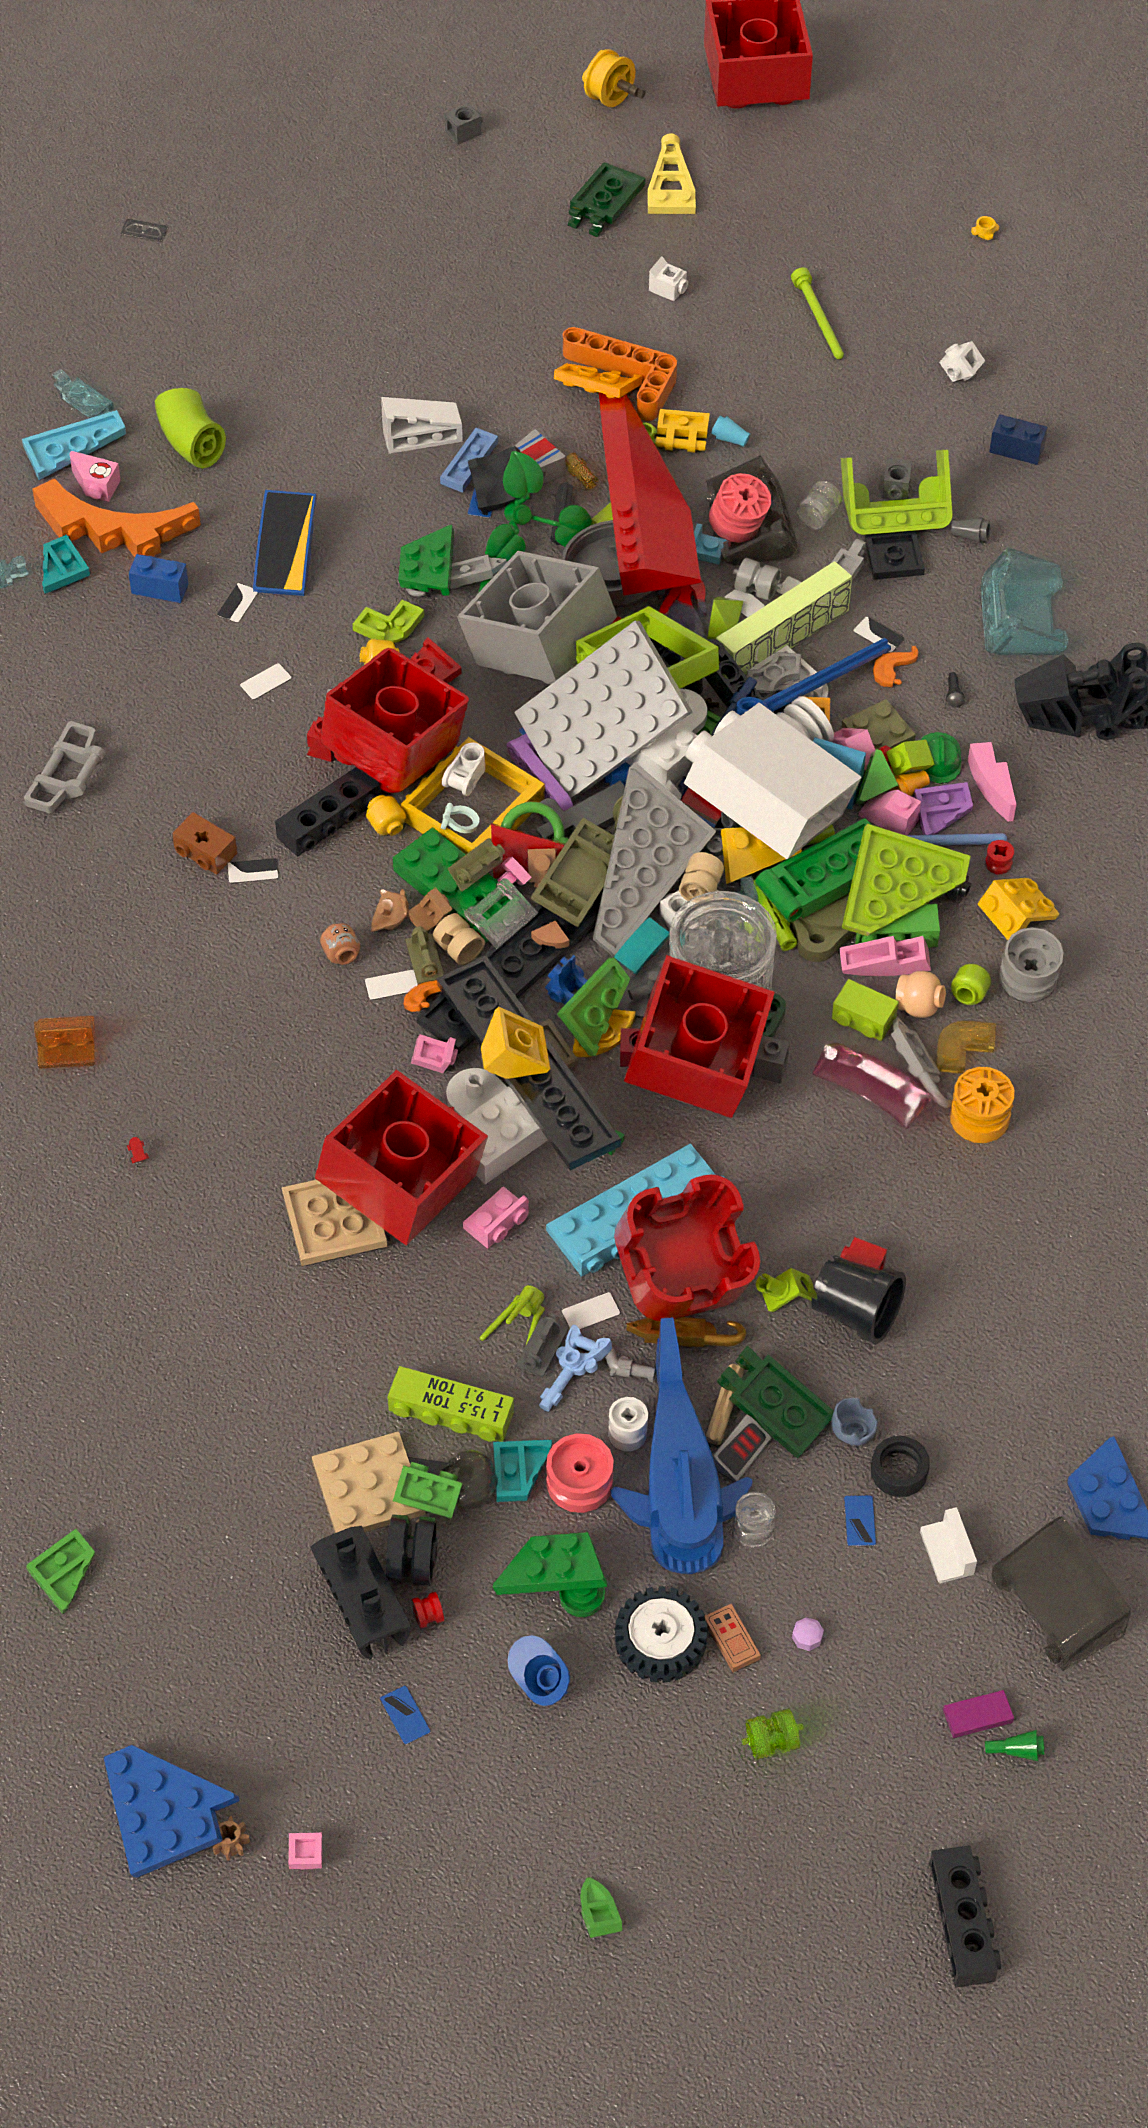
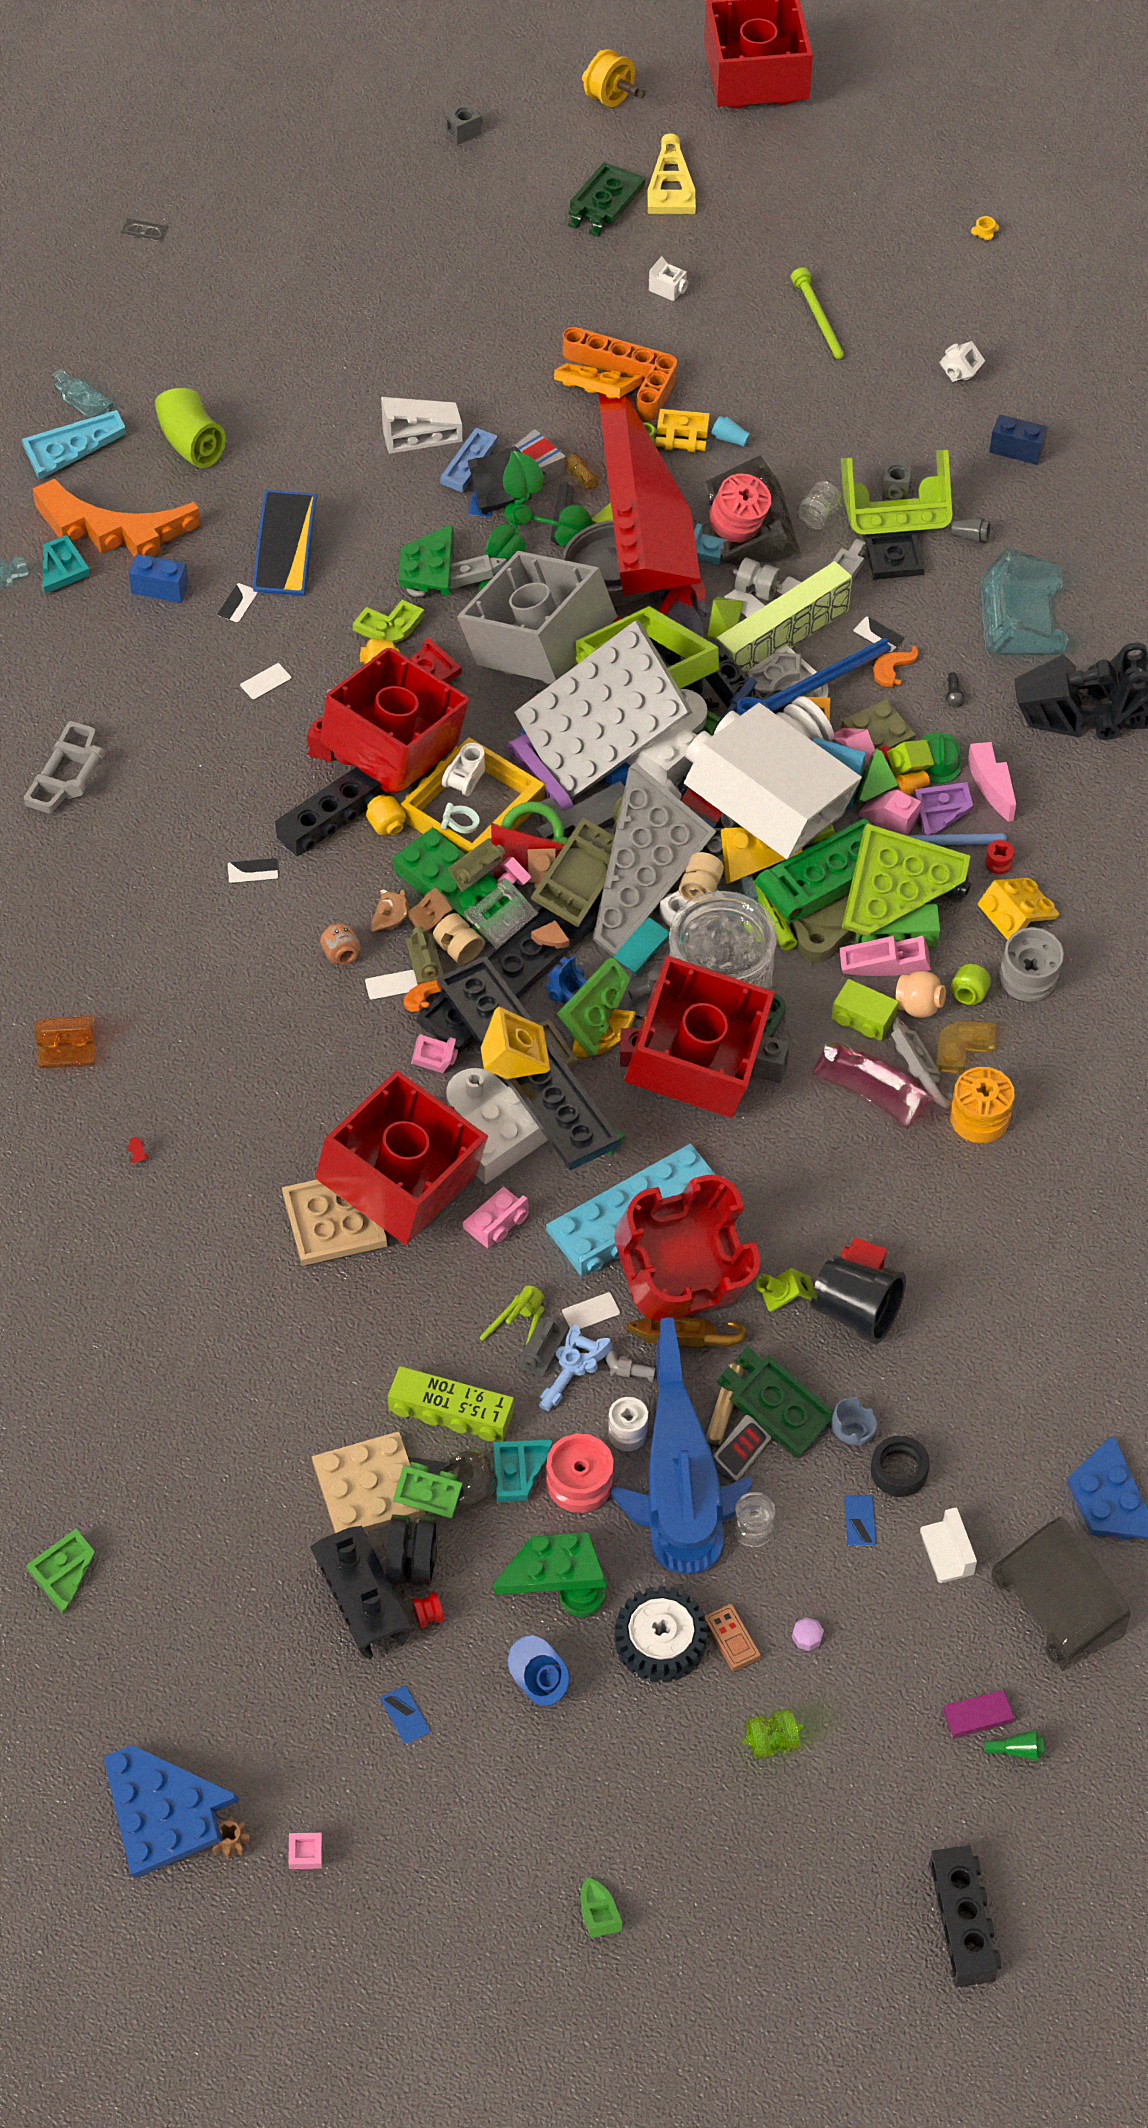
bright pink slope [69,451,121,502] -> none
dark orange brick [172,812,237,875] -> none

